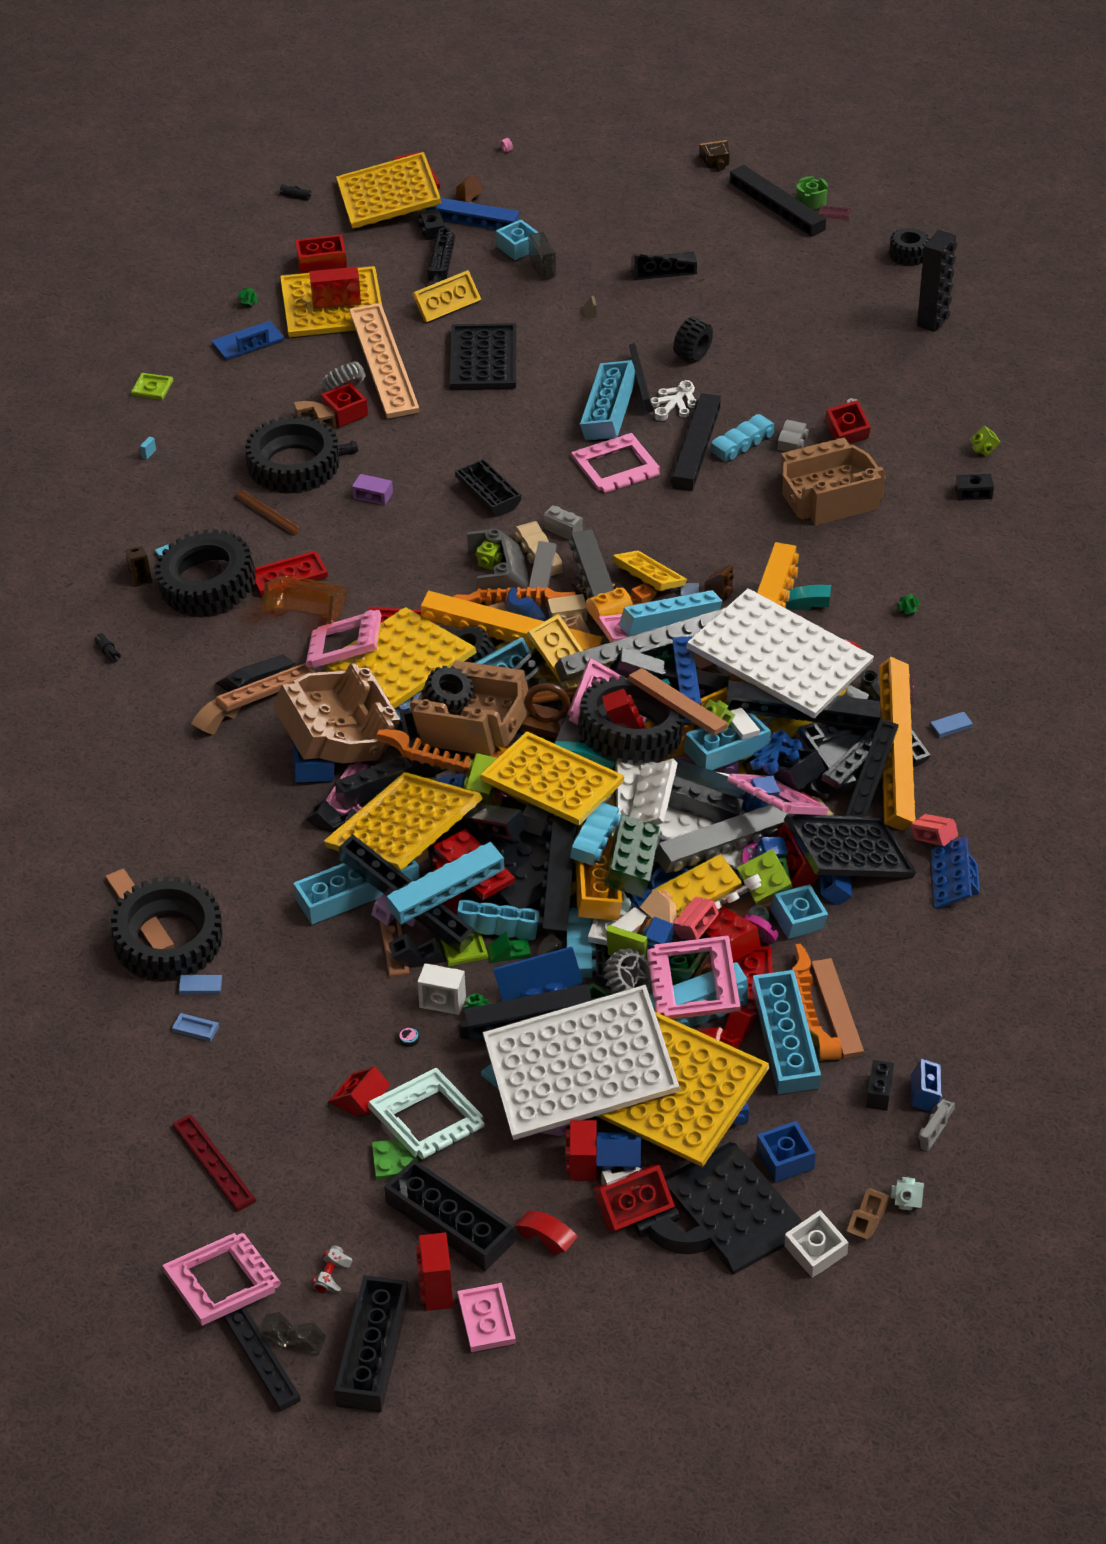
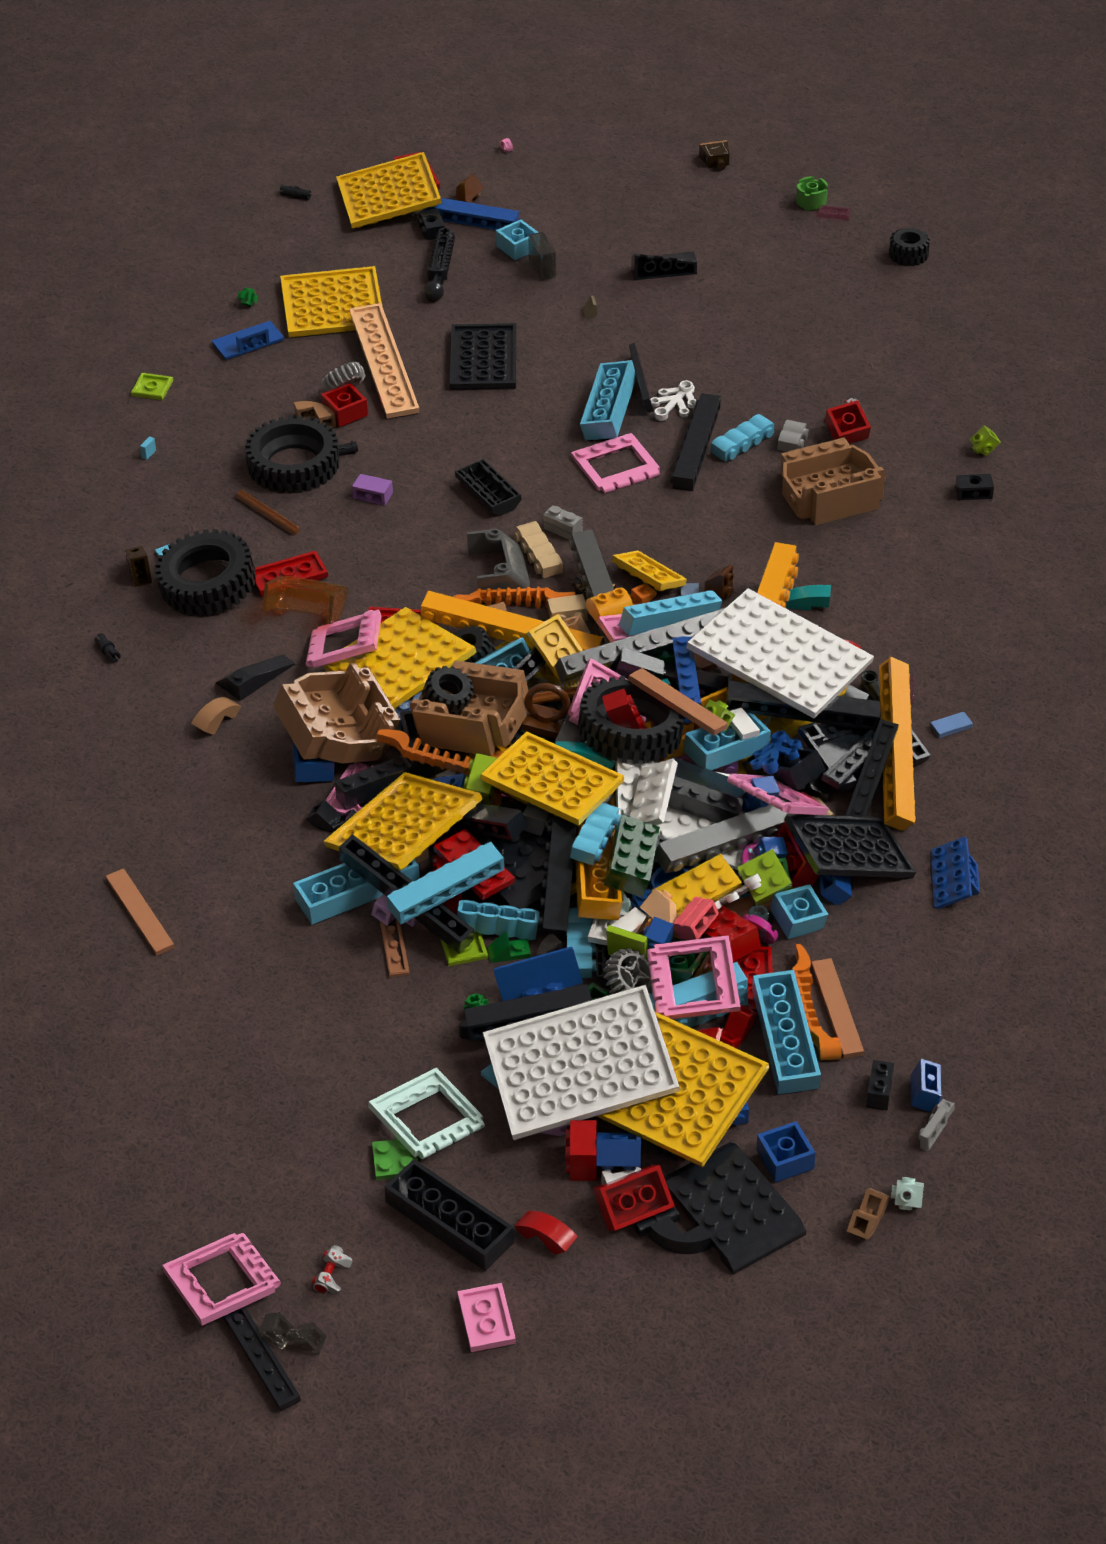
black tyre [111,876,223,982] -> none
medium blue tile [172,1013,219,1042] -> none
dark red tile [172,1114,256,1212] -> none
medium blue tile [179,975,222,995] -> none
nougat tile [215,663,316,712] -> none
red brick [295,234,347,273] -> none
red brick [309,267,361,309] -> none
red slope [328,1066,391,1116] -> none
black brick [334,1275,409,1412] -> none
black brick [389,934,447,967] -> none
tile [399,1027,420,1047] -> none
yellow plate [412,270,481,323] -> none
red brick [415,1232,453,1311] -> none
white brick [418,964,466,1015] -> none
lime brick [476,541,503,571] -> none
blue cylinder [505,587,546,621] -> none
light grey tile [529,541,557,588] -> none
black tyre [673,317,714,363] -> none
black brick [729,165,826,237] -> none
white brick [784,1210,848,1278] -> none
green gear [896,594,920,615] -> none
coral brick [911,814,958,846] -> none
black brick [917,230,957,332] -> none

